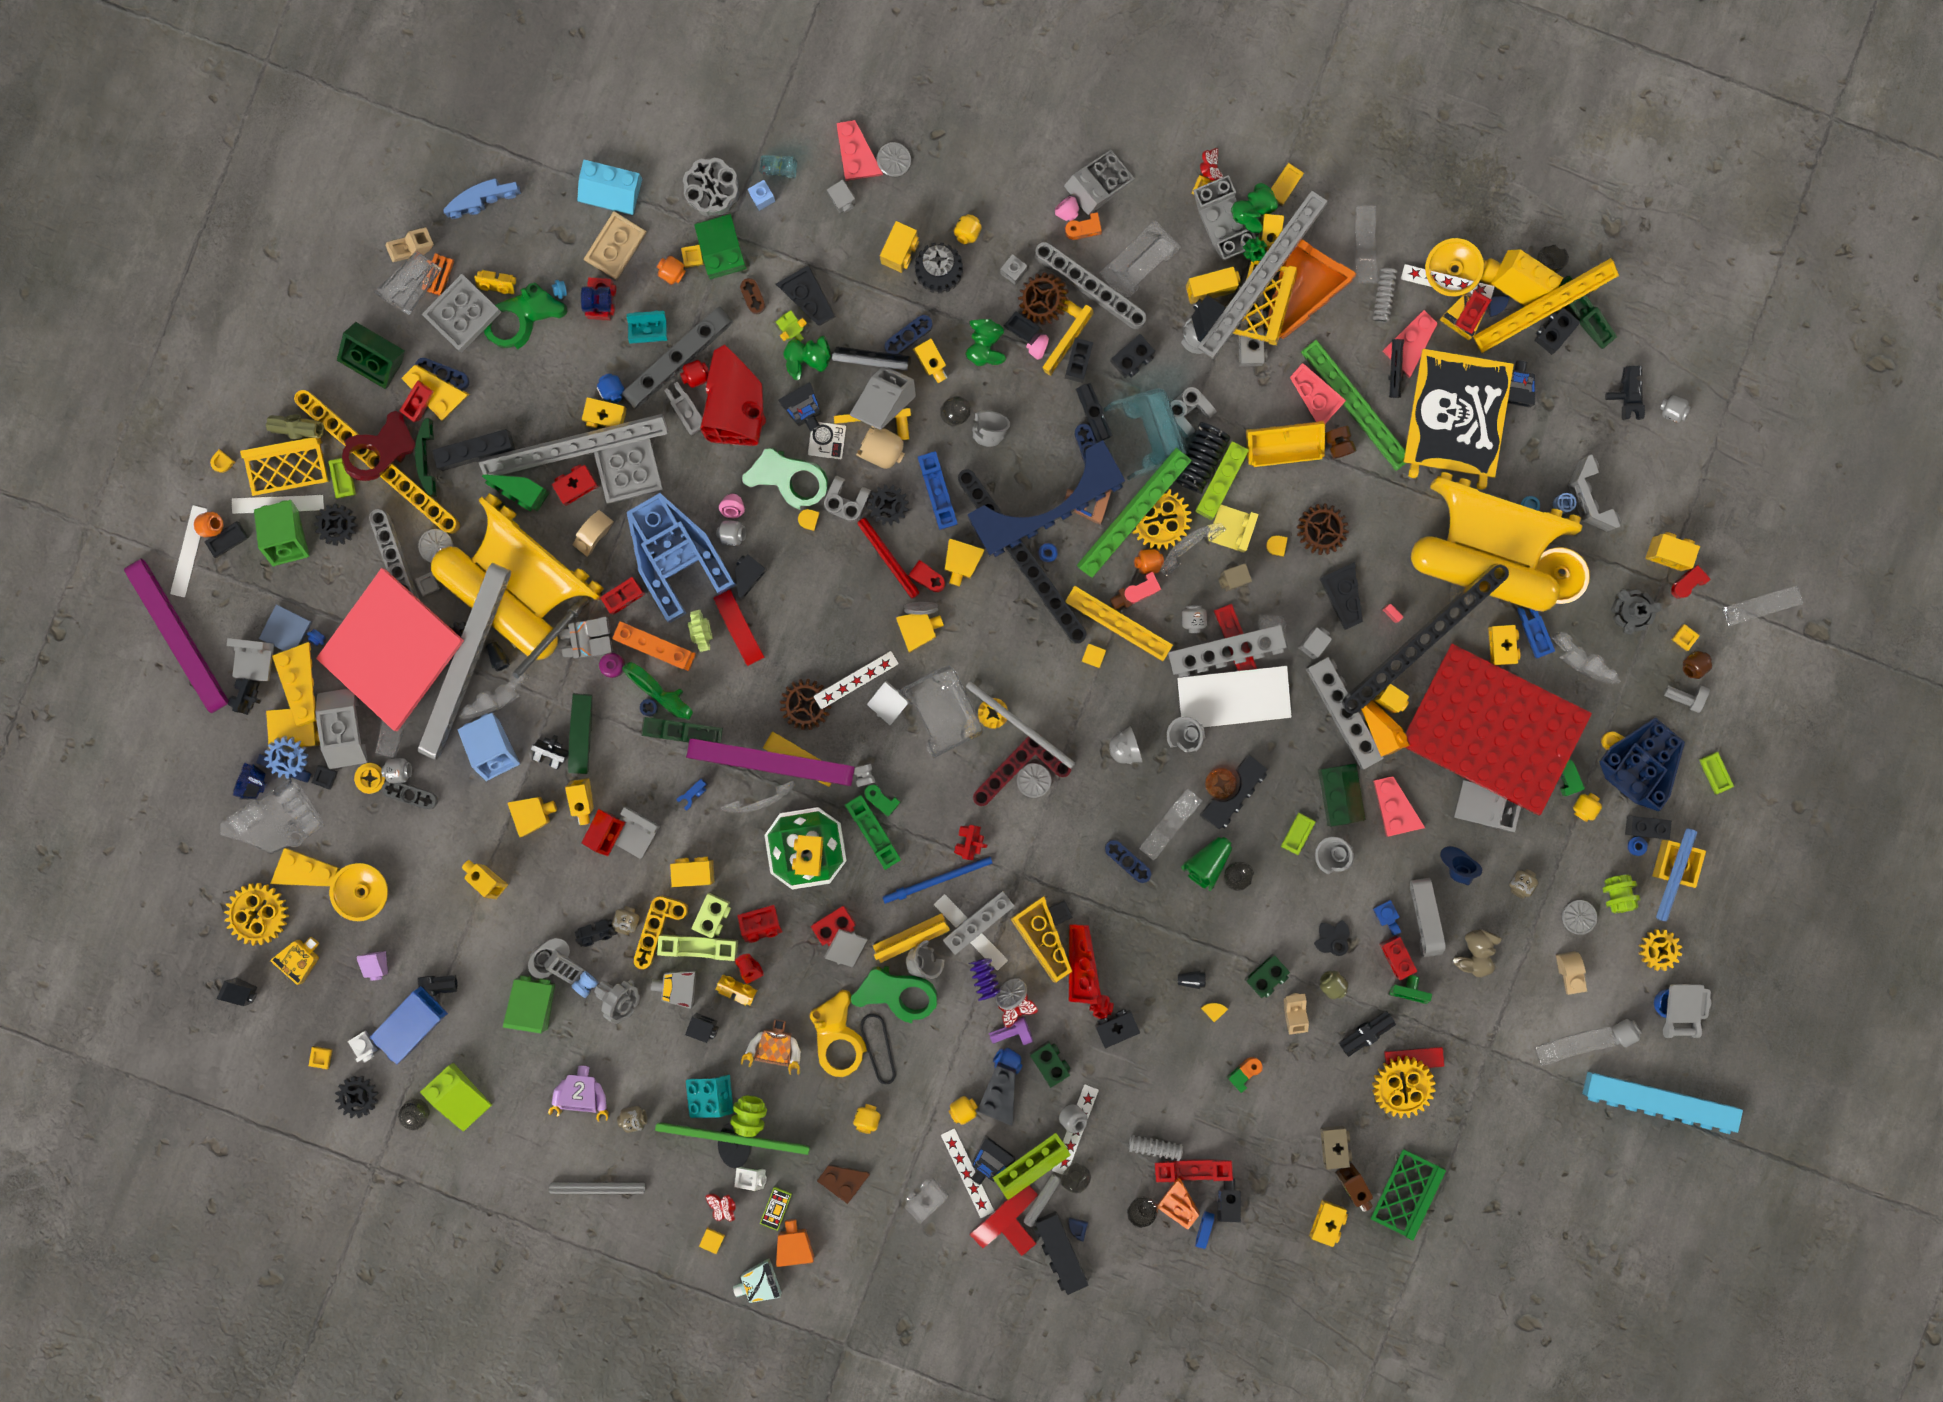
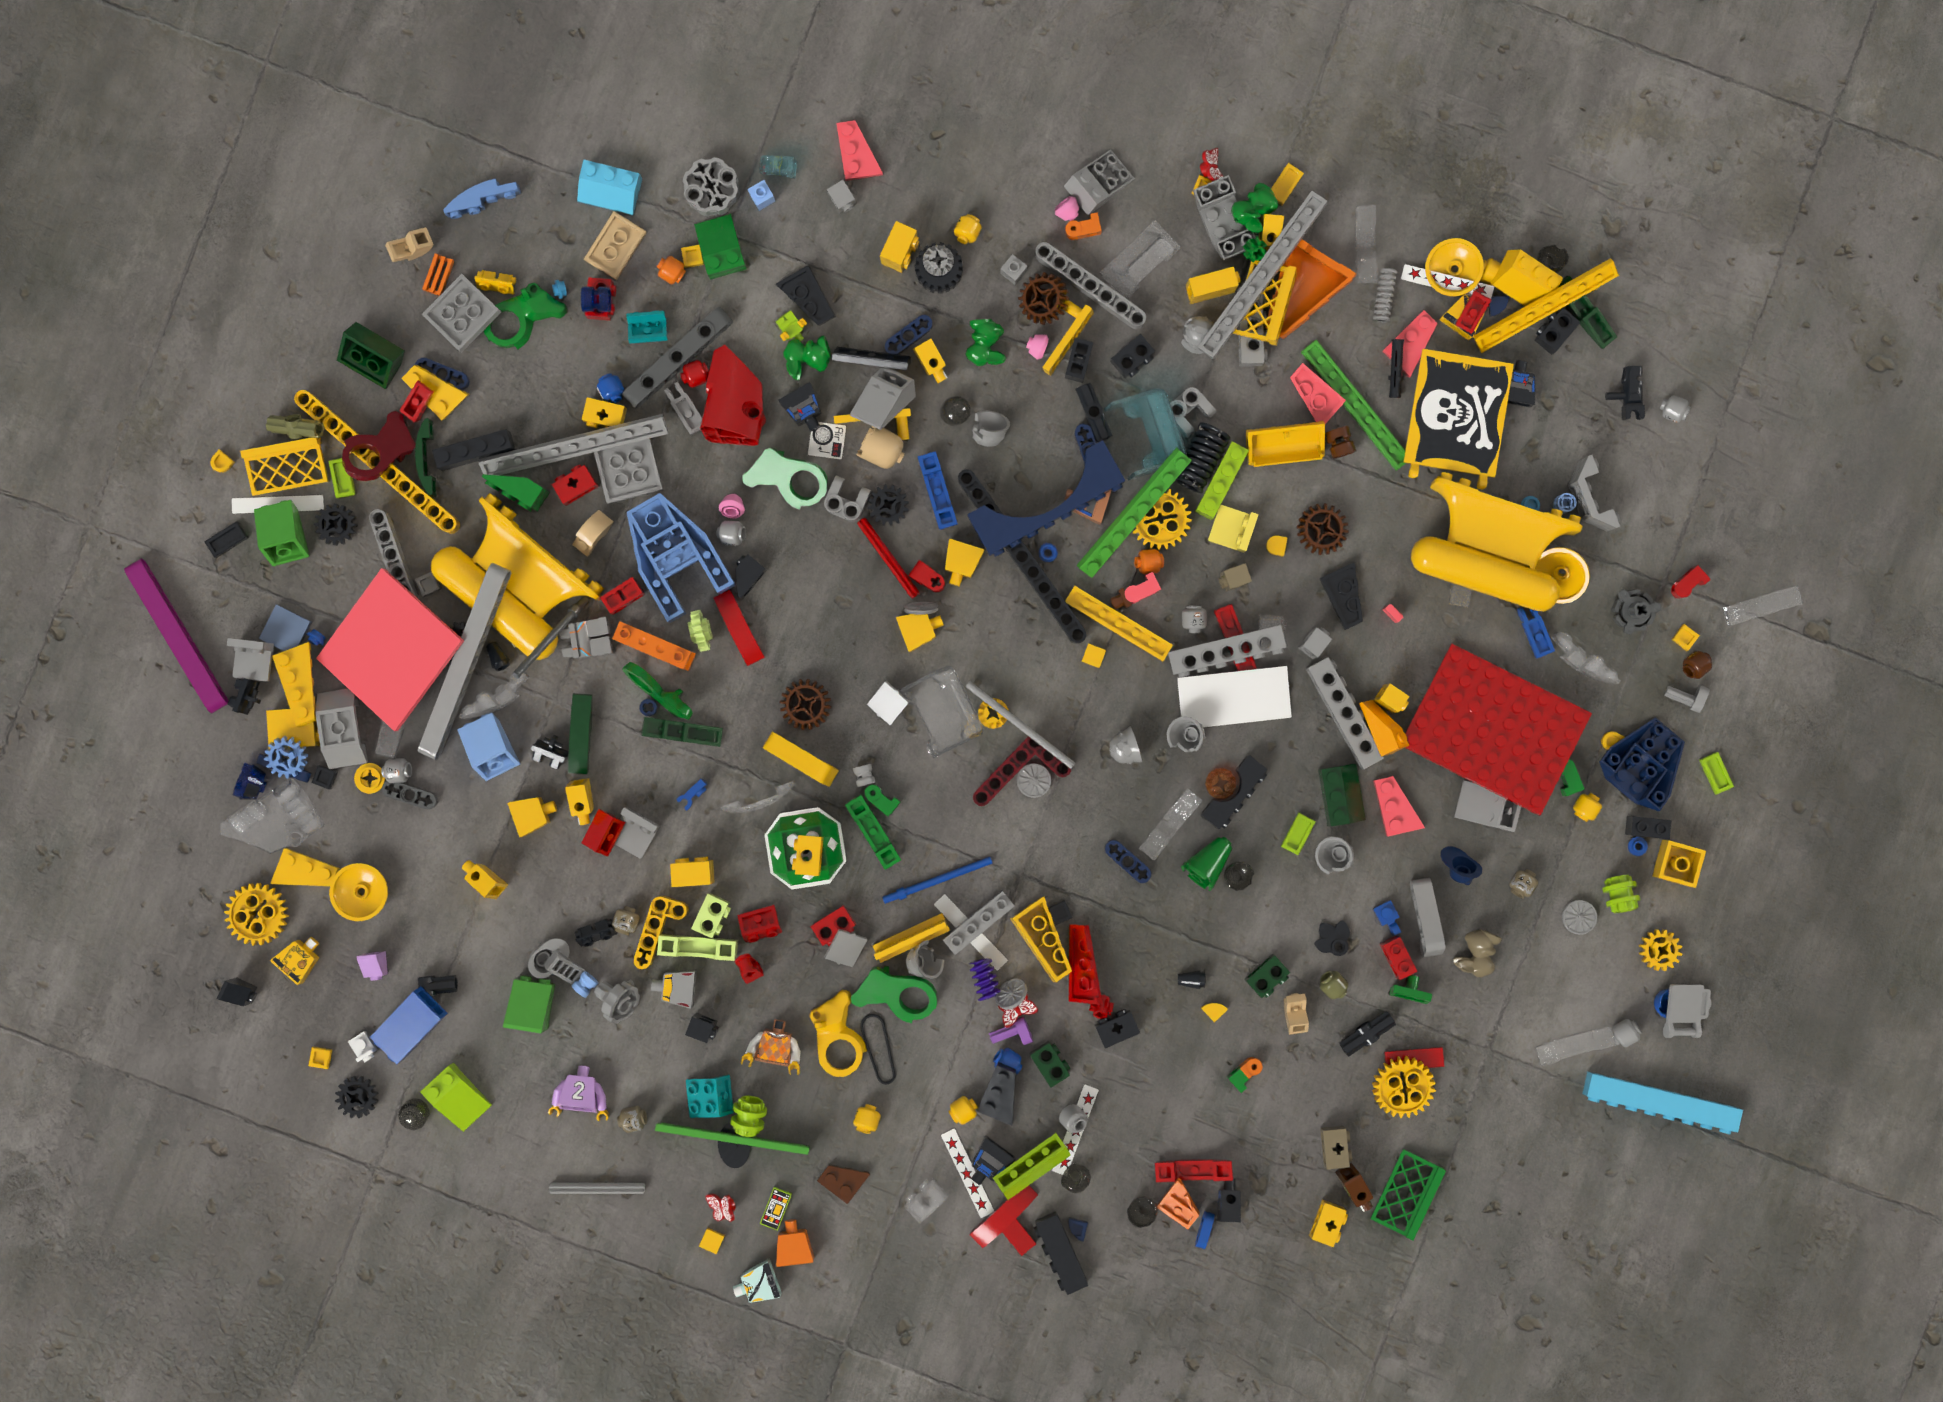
white sticker [170,505,207,597] -> none
orange head [194,512,224,538] -> none
clear wedge [374,251,442,315] -> none
light grey wheel [418,529,453,563] -> none
magenta head [599,653,625,678] -> none
magenta beam [686,739,855,786] -> none
yellow hinge [715,975,758,1006] -> none
white bracket [734,1167,767,1191] -> none
reddish brown beam [740,278,765,315] -> none
yellow tile [798,509,820,531] -> none
white sticker [814,651,899,709] -> none
light grey wheel [877,142,911,177] -> none
red hips [954,825,988,860] -> none
black tile [1004,311,1043,346] -> none
light grey axle [1024,1174,1061,1227] -> none
light grey piece [1128,1135,1183,1161] -> none
clear slope [1160,523,1226,577] -> none
black slope [1191,294,1226,342] -> none
black beam [1342,564,1509,714] -> none
yellow brick [1488,625,1520,665] -> none
tan brick [1556,951,1587,995] -> none
yellow brick [1645,532,1700,571] -> none
medium blue axle [1656,828,1697,921] -> none

